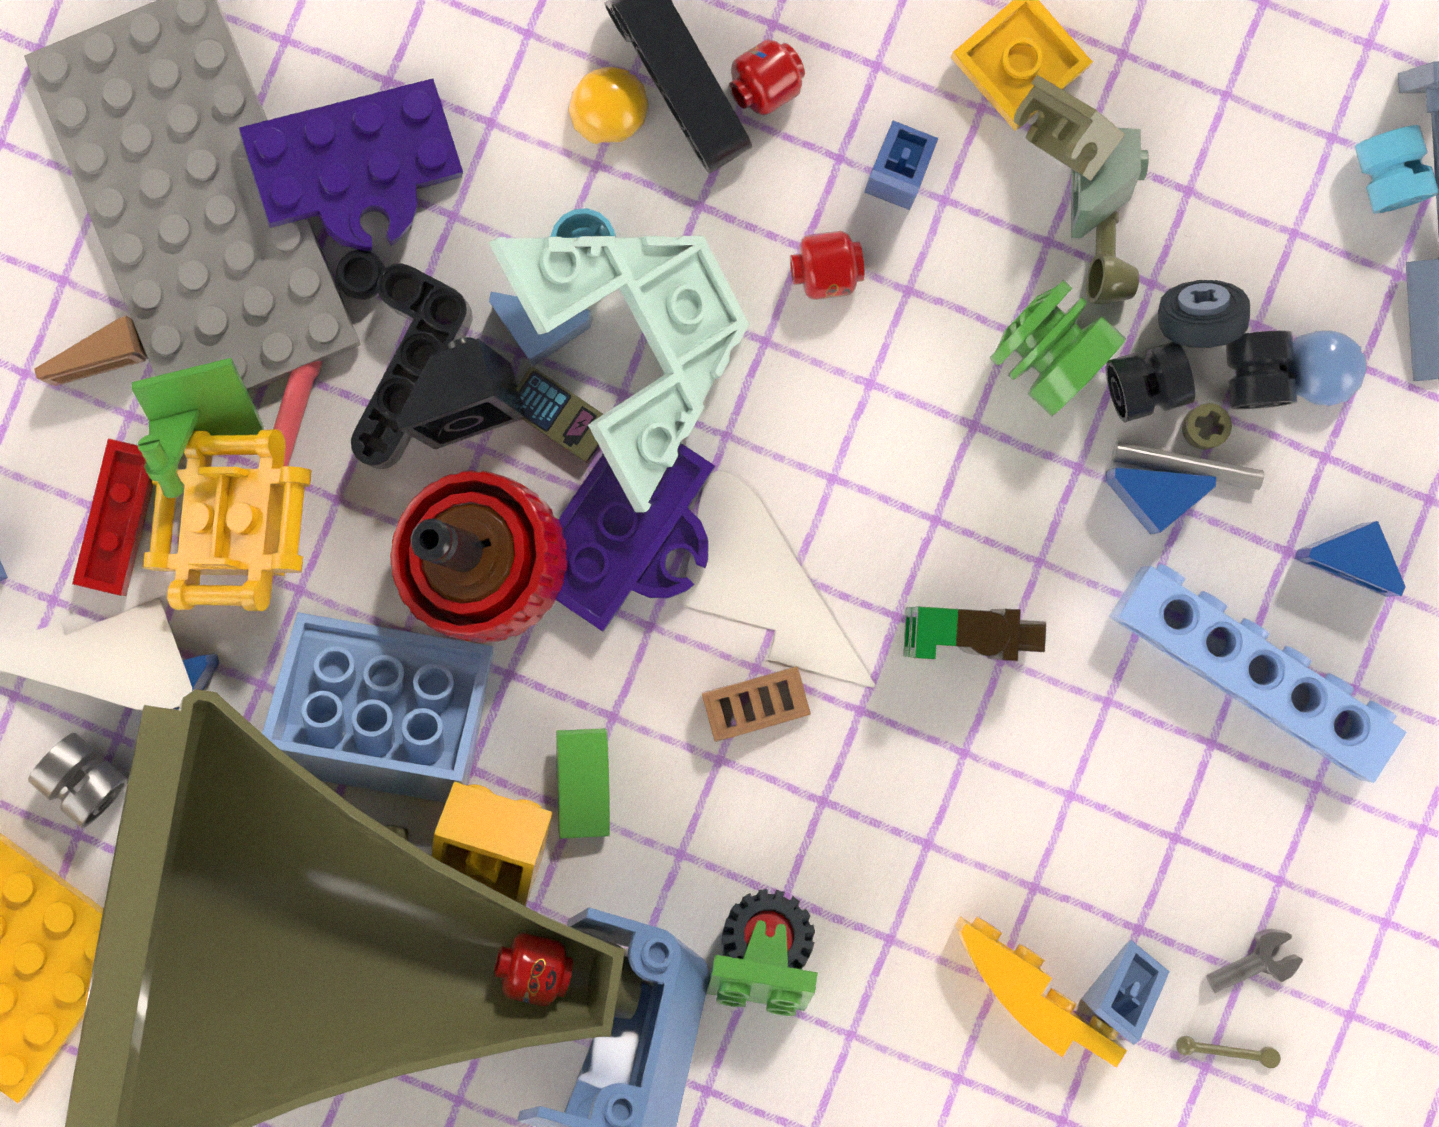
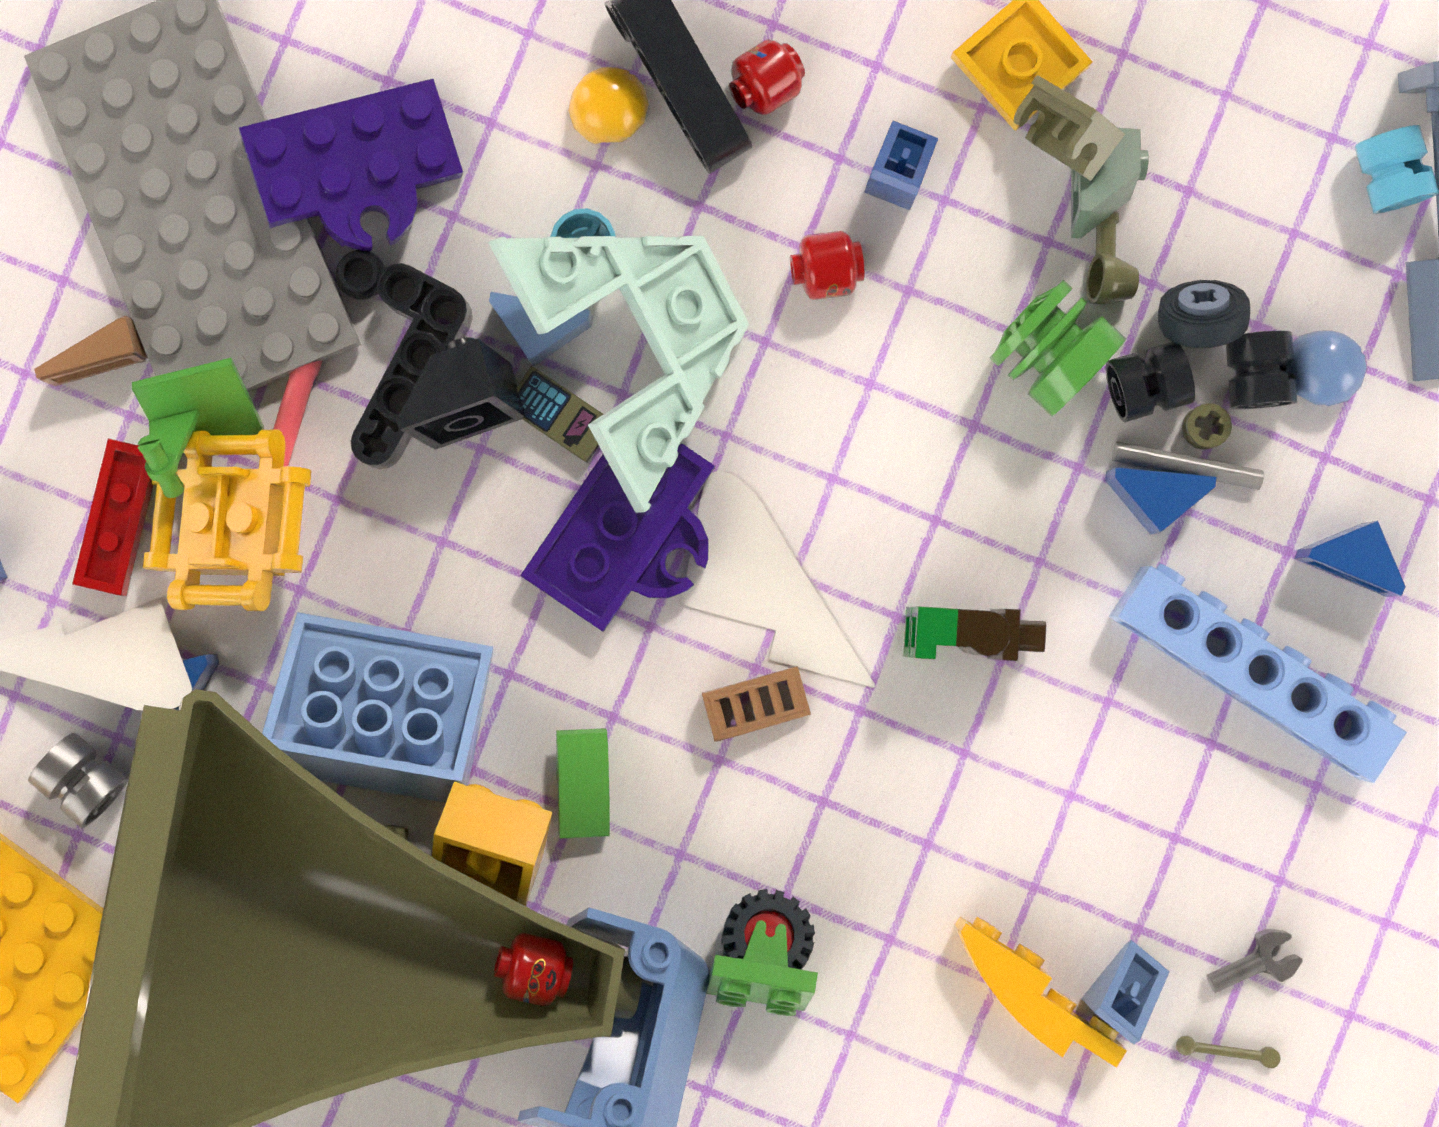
red wheel [390,470,567,643] -> none

